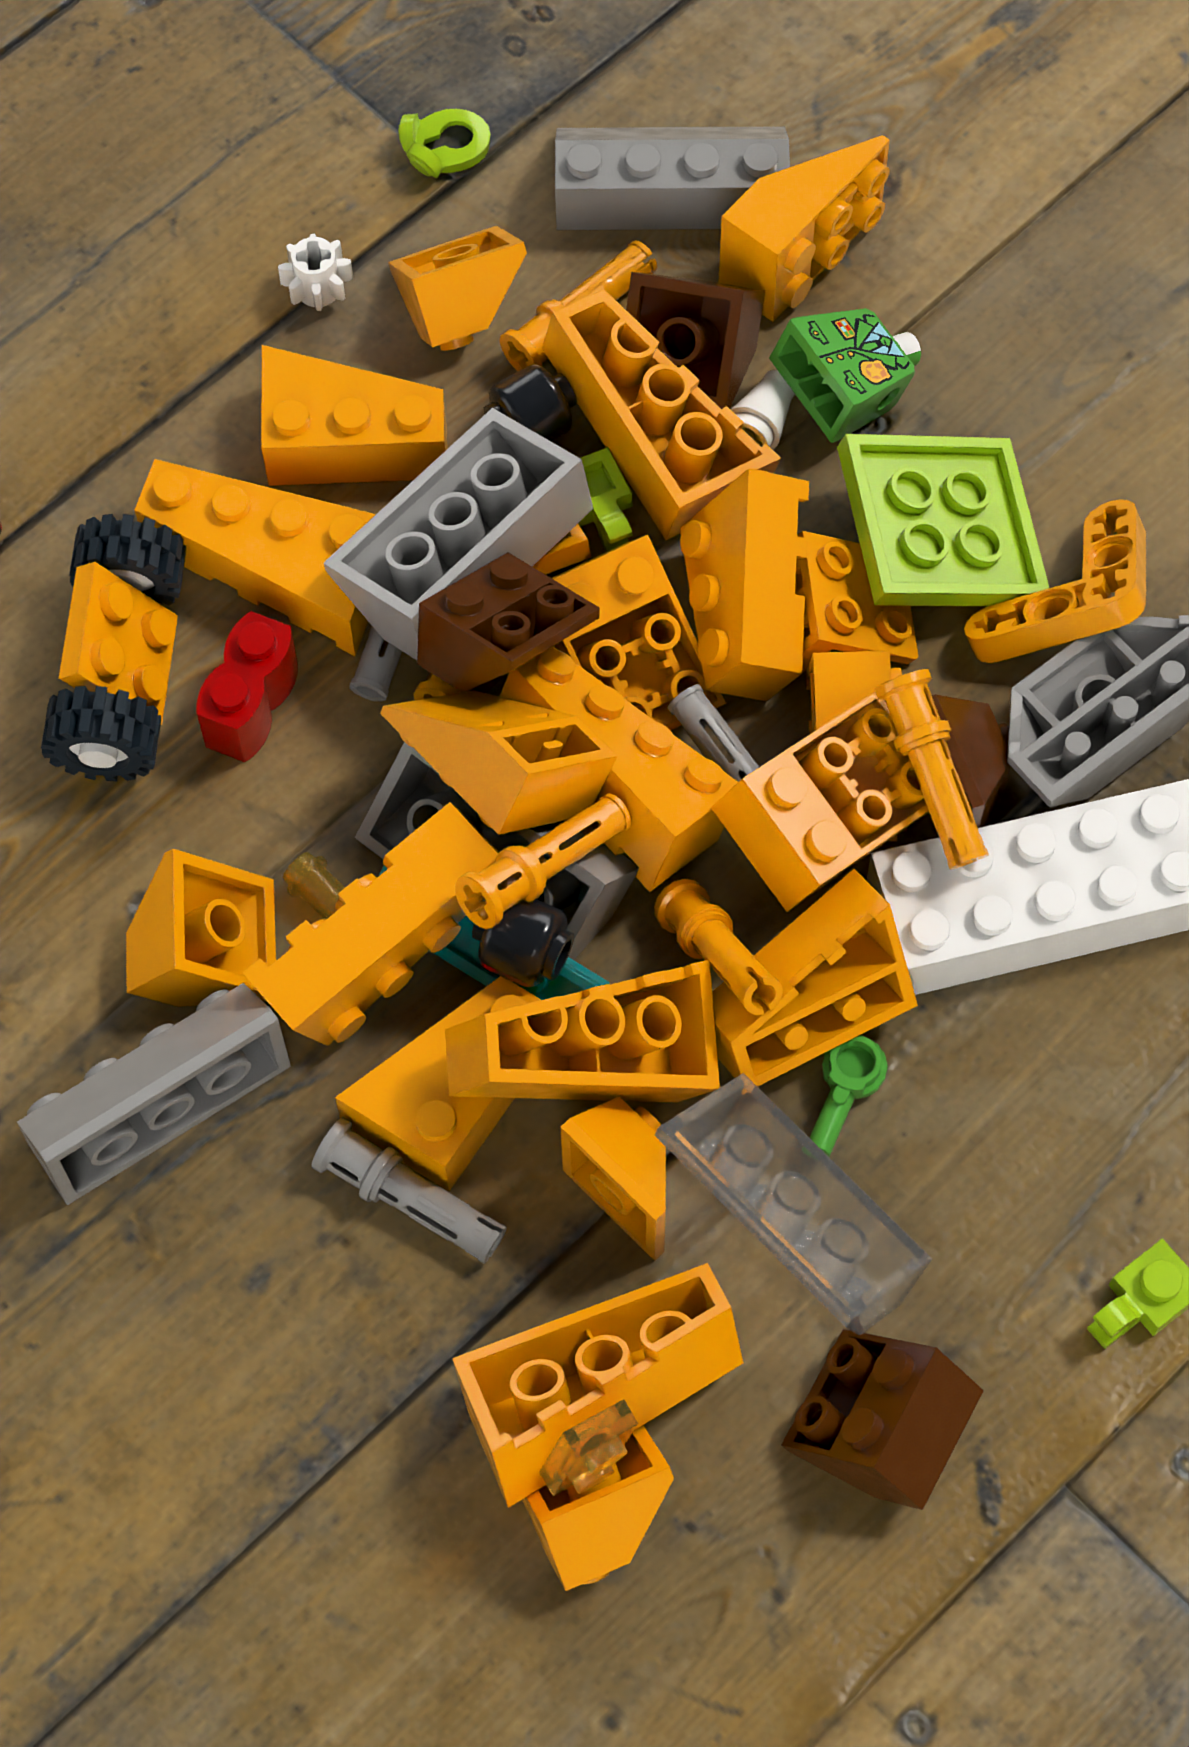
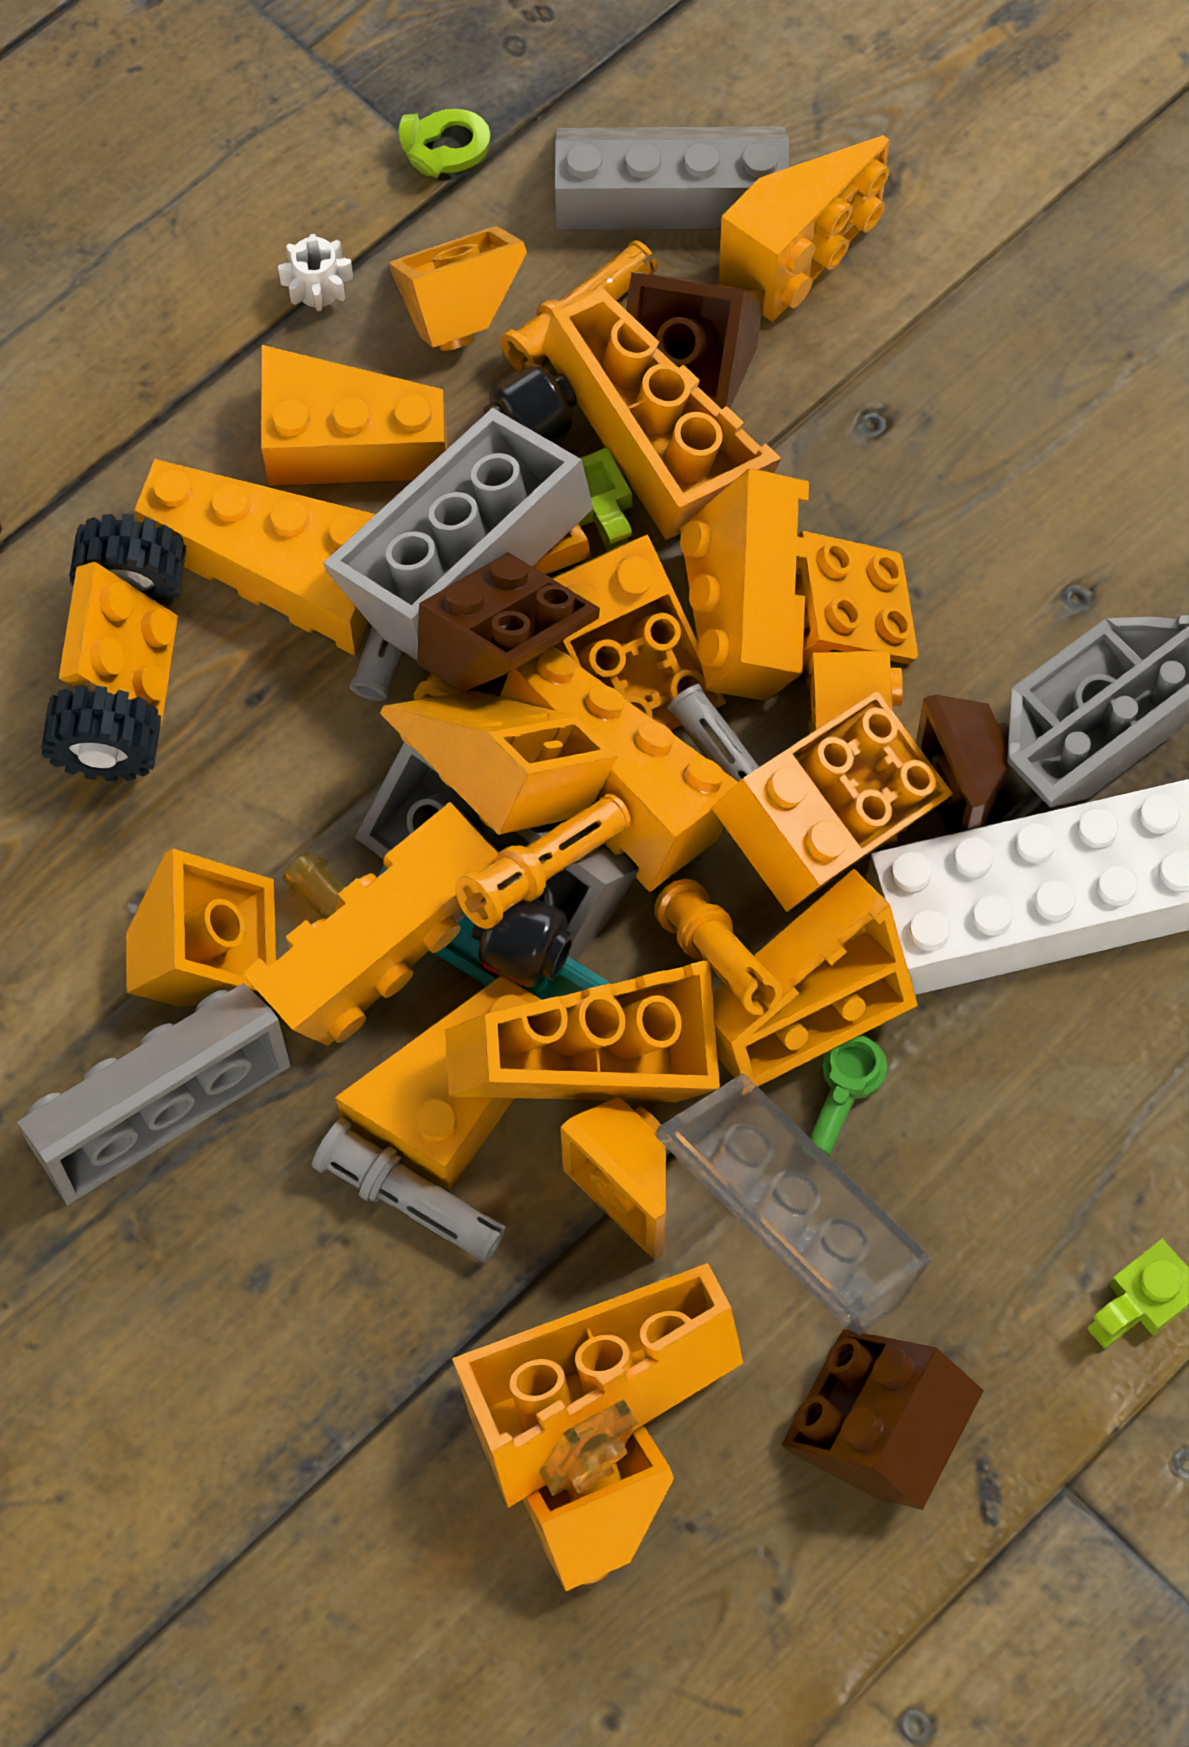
red brick [196,611,298,762] -> none
white cone [731,370,795,450] -> none
bright green torso [769,308,921,443] -> none
lime plate [837,434,1050,606] -> none
light orange pin [874,669,989,870] -> none
light orange beam [964,499,1146,663] -> none

